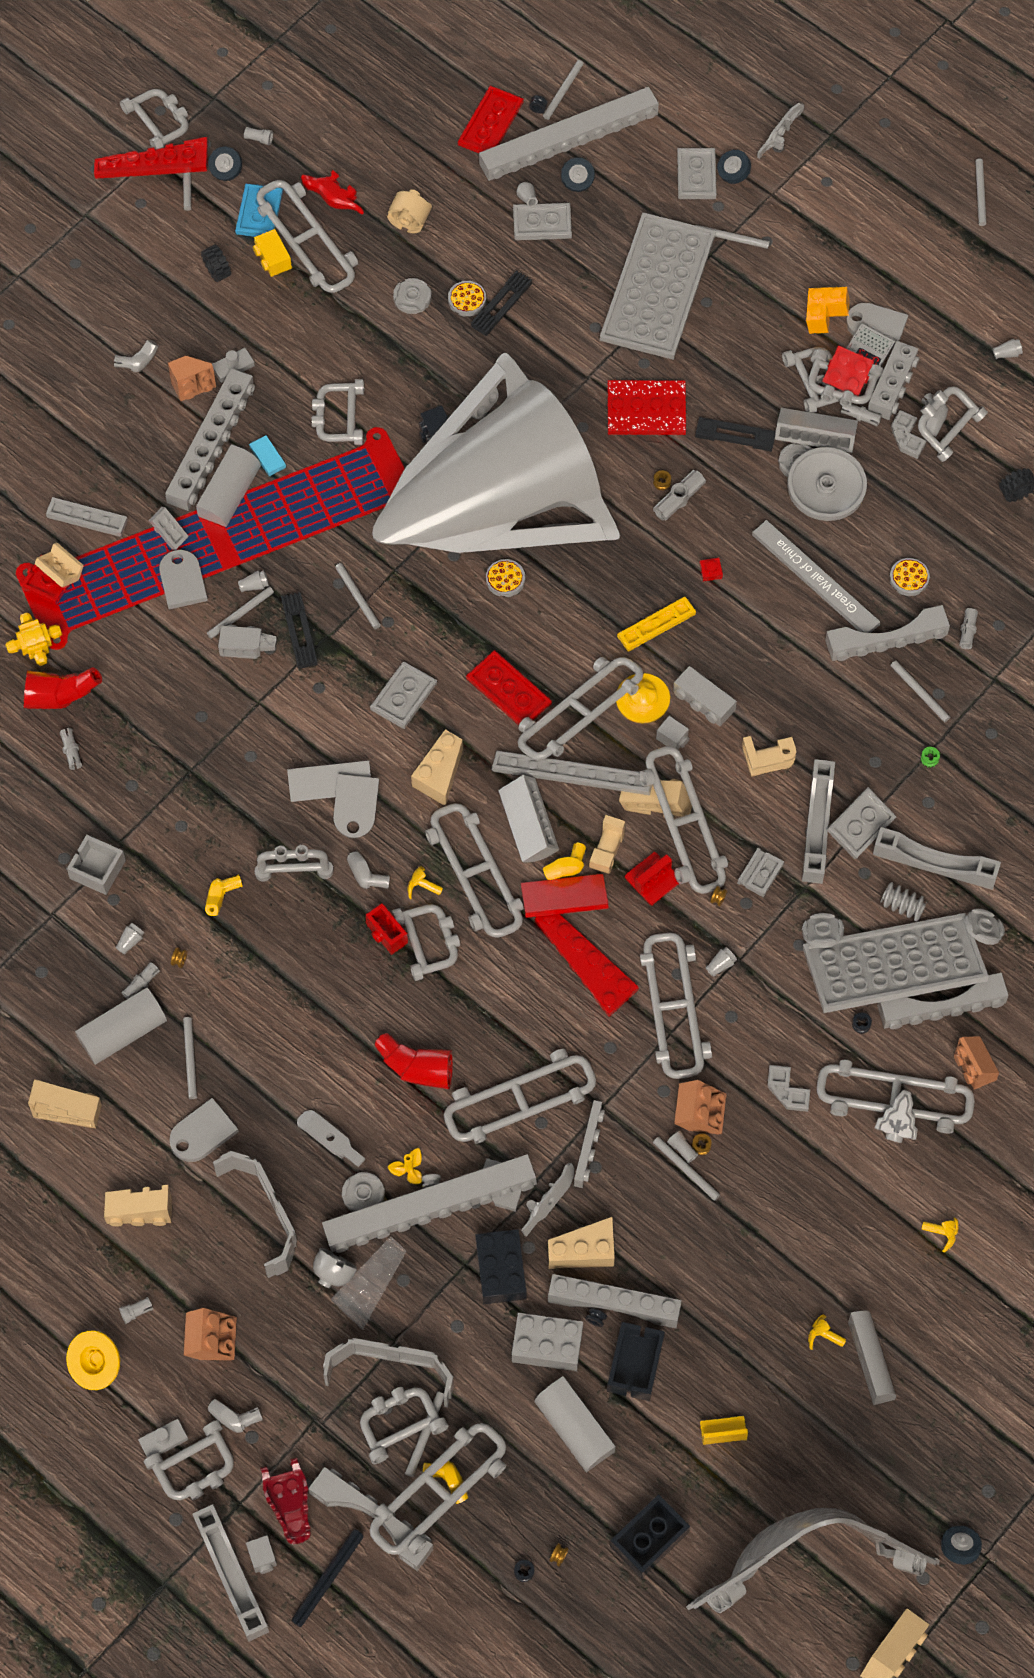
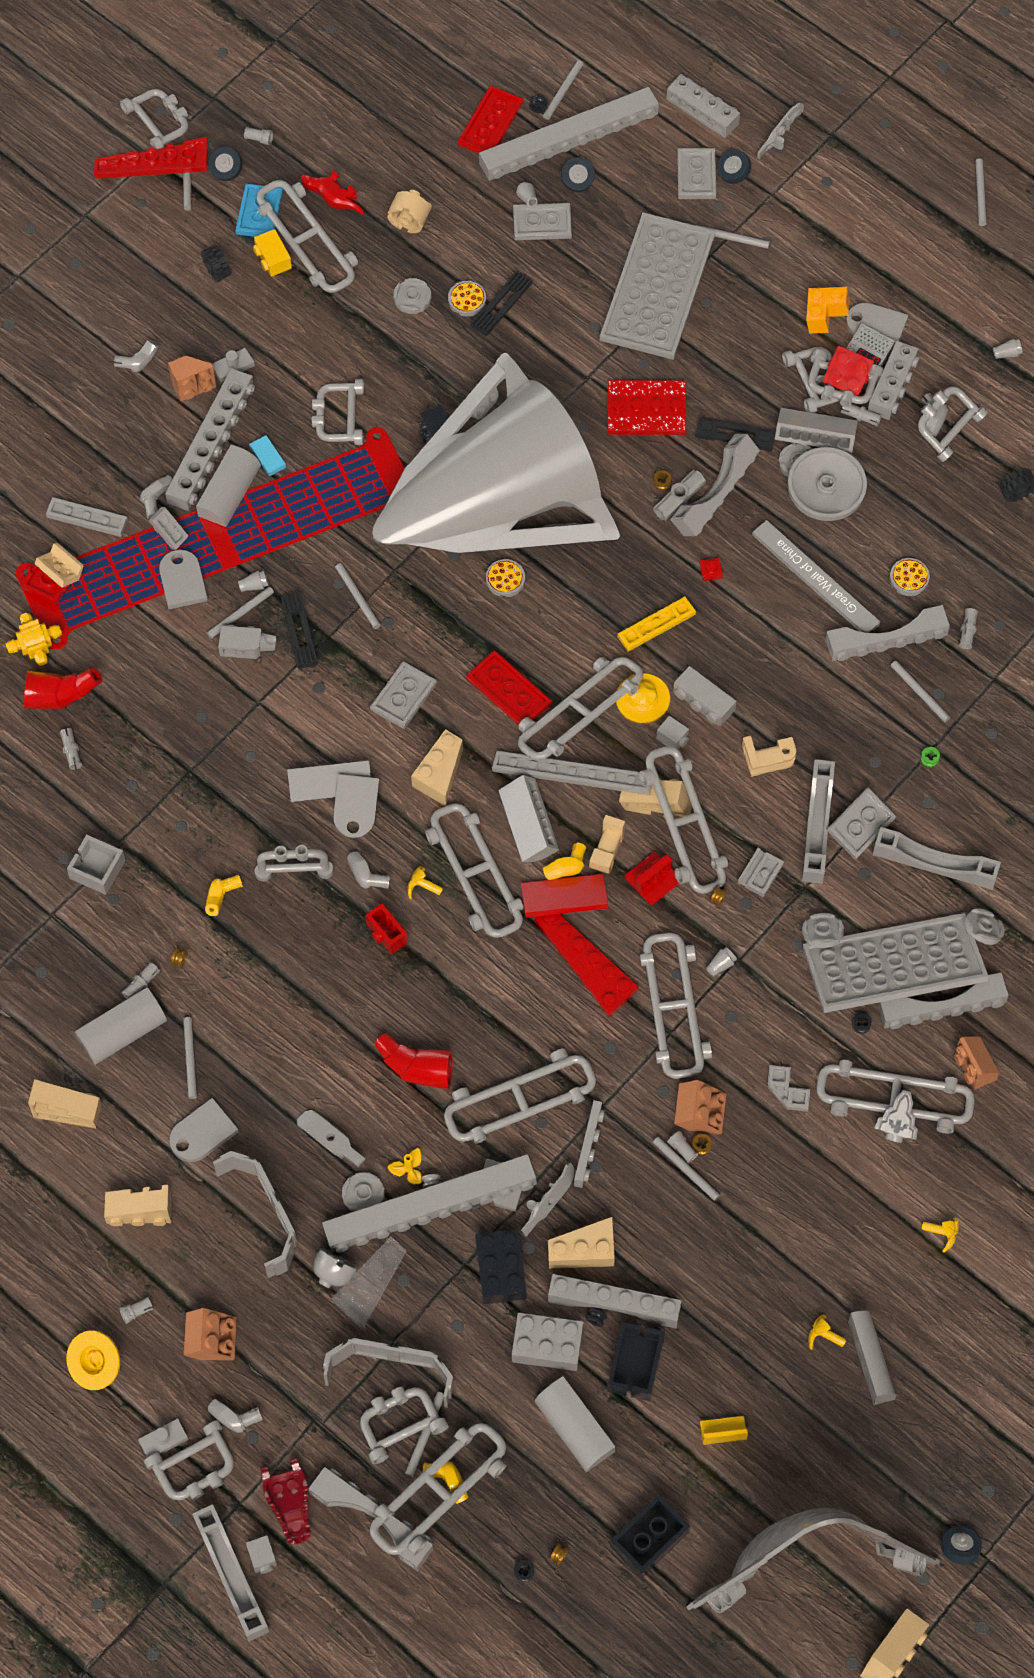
light grey cone [115,923,144,955] -> none
black axle [291,1529,364,1627] -> none
light grey bar [392,904,460,981] -> none
light grey piece [880,882,927,922] -> none
light grey tile [891,410,927,459] -> none
none -> light grey arm [140,475,173,519]
none -> light grey brick [666,74,740,138]
none -> light grey arch [671,434,760,536]

